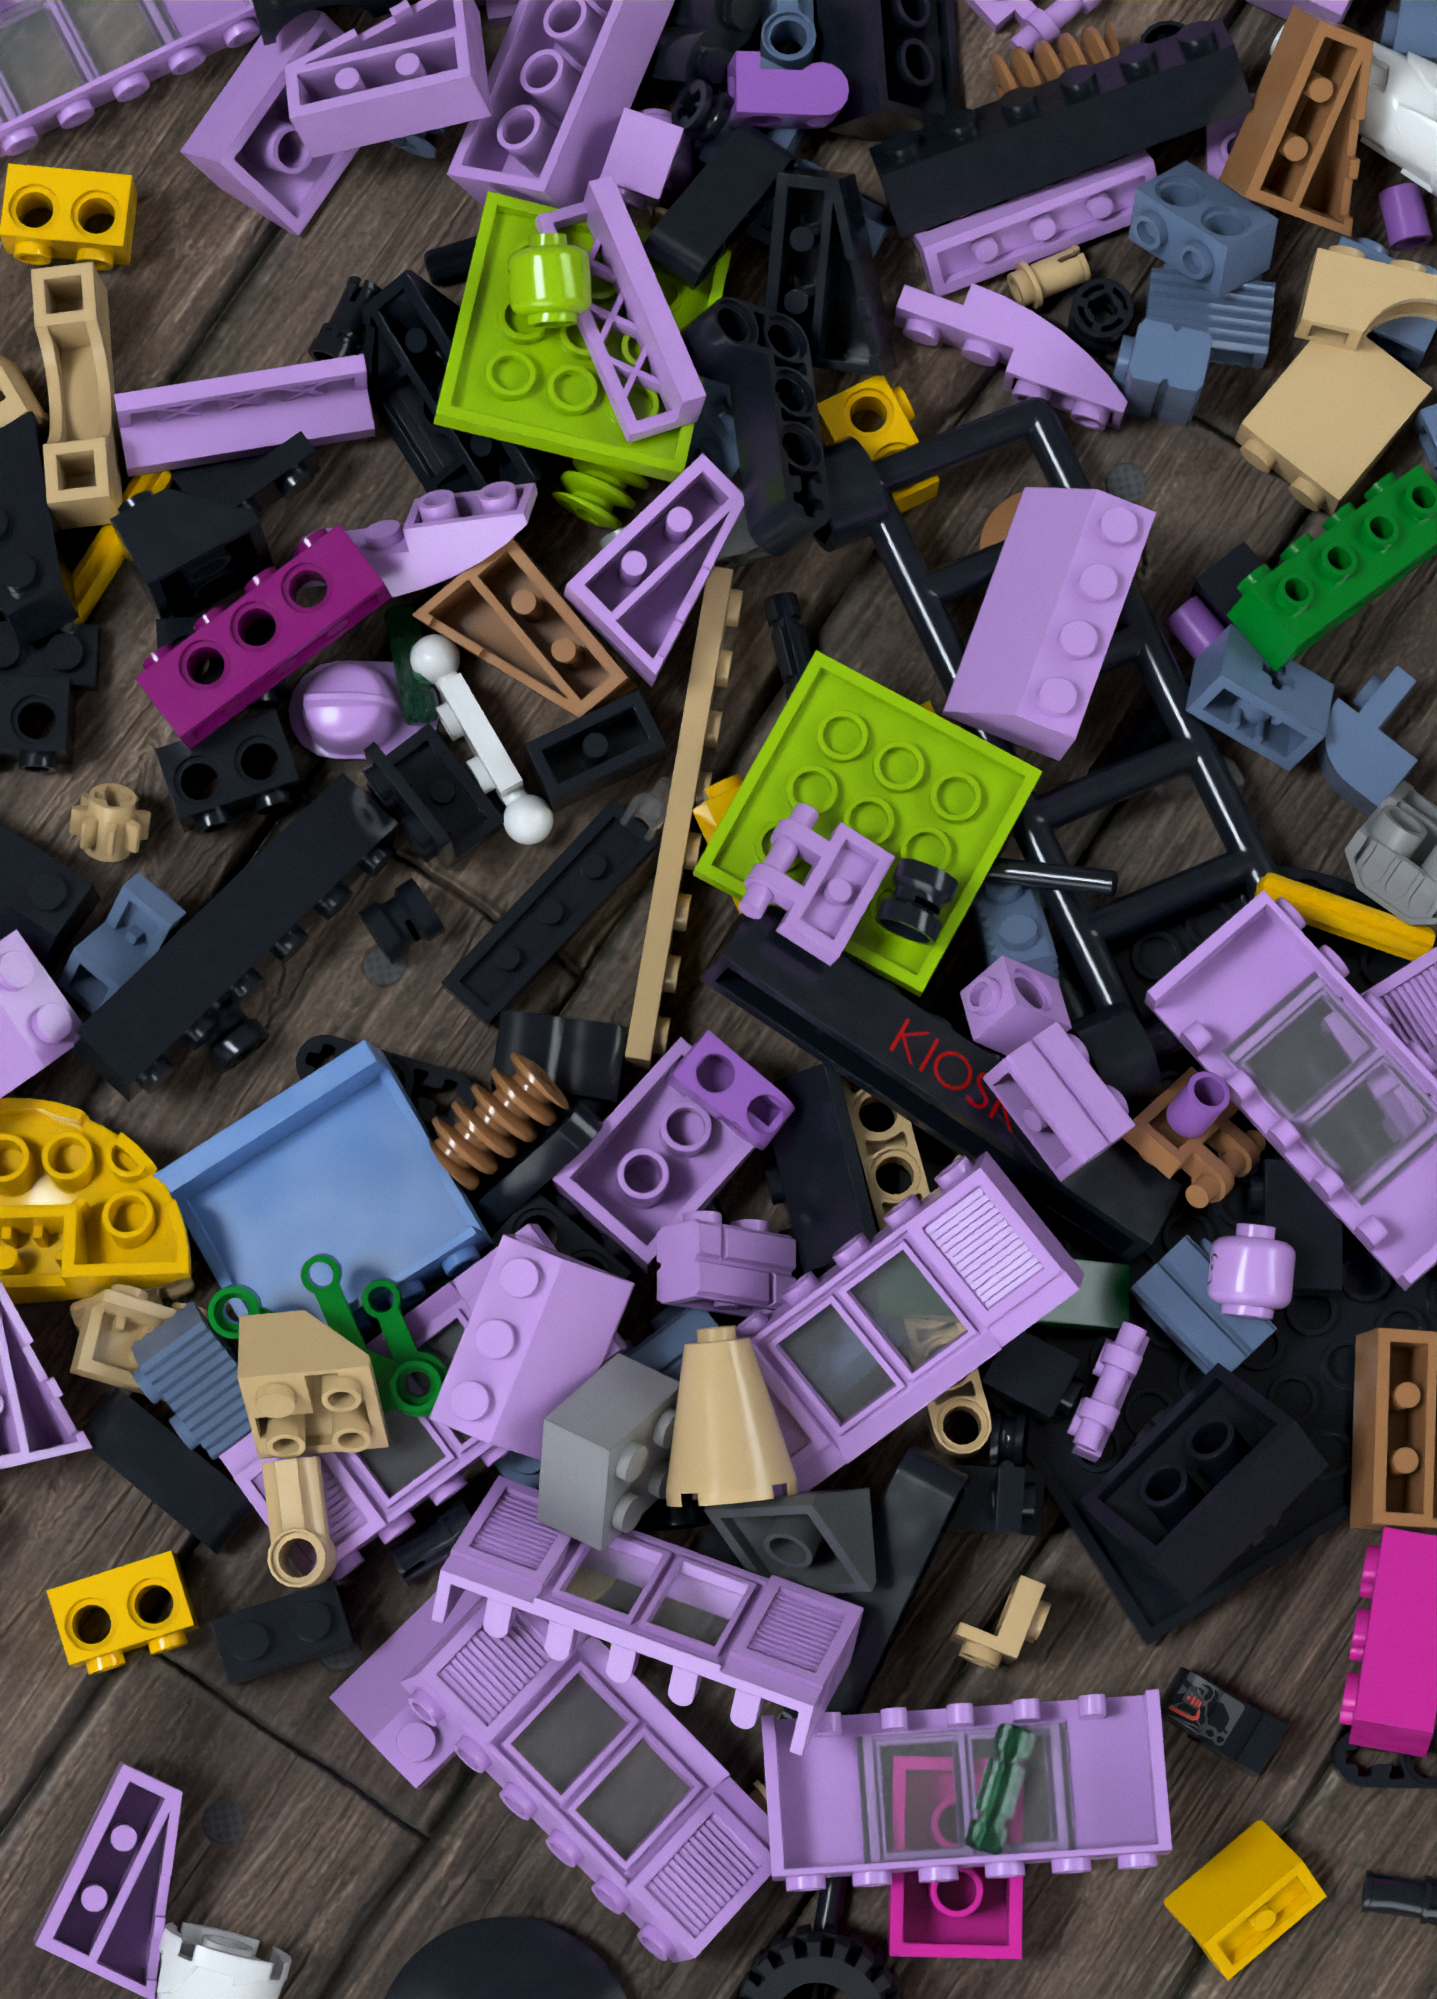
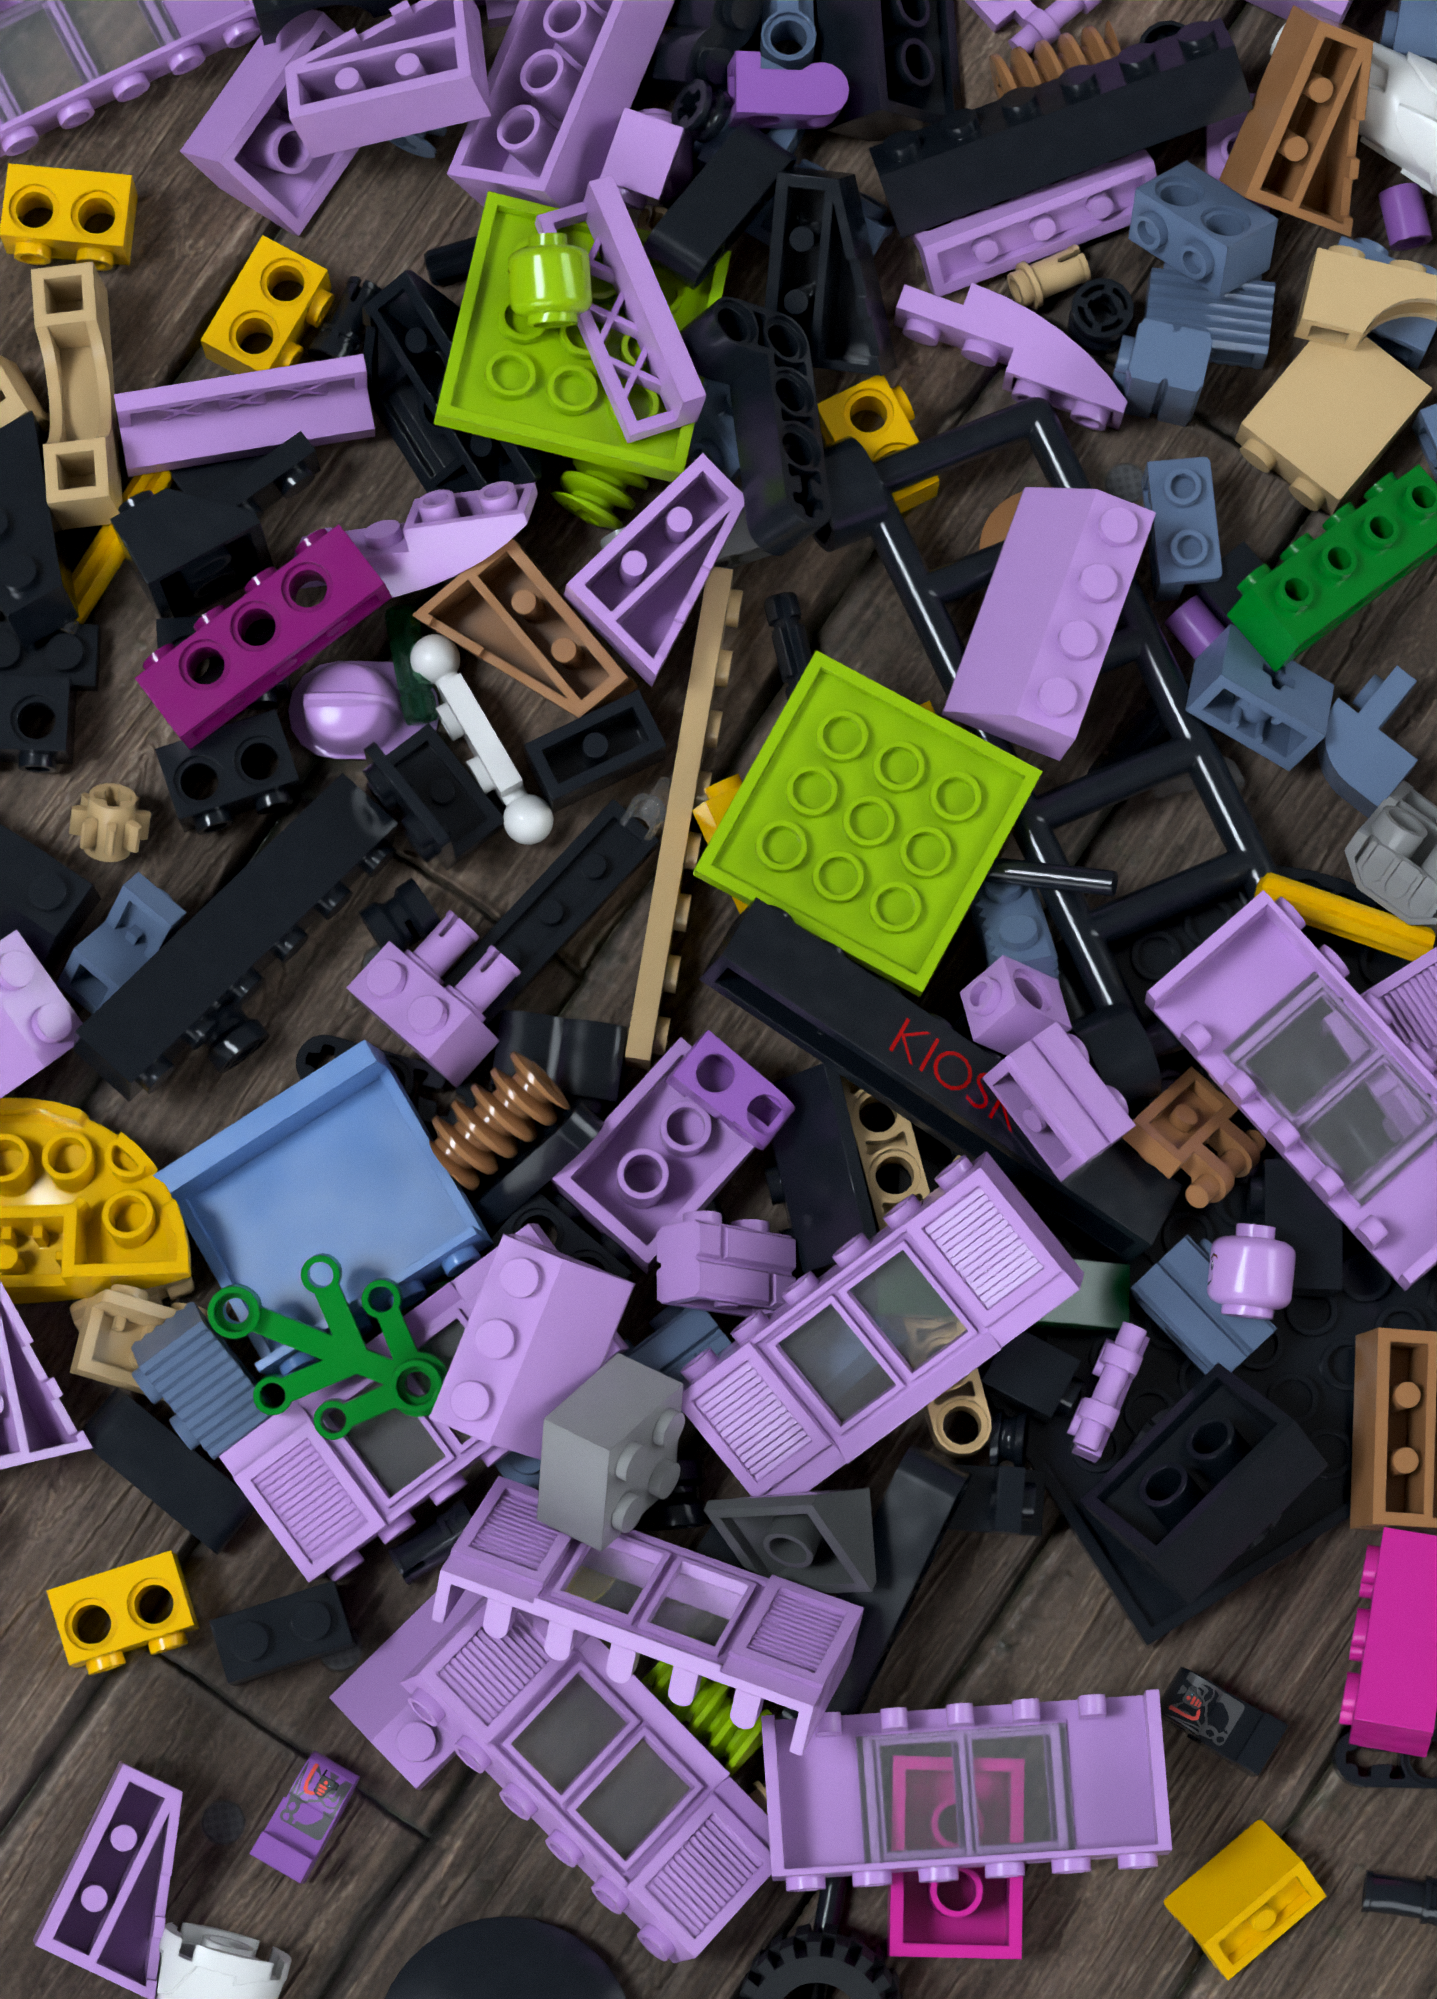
tan slope [237,1310,389,1459] -> none
tan piece [262,1456,337,1588] -> none
tan cone [666,1325,798,1507] -> none
lavender plate [738,803,895,966] -> none
black wheel [875,858,959,945] -> none
tan bracket [950,1575,1051,1670] -> none
clear green axle [965,1723,1035,1855] -> none
medium lavender hinge [1166,1071,1231,1138] -> none
none -> yellow brick [201,235,334,374]
none -> medium lavender leg [249,1751,360,1884]
none -> lavender brick [346,910,521,1088]
none -> lime piece [641,1637,772,1777]
none -> sand blue bracket [1141,457,1222,602]

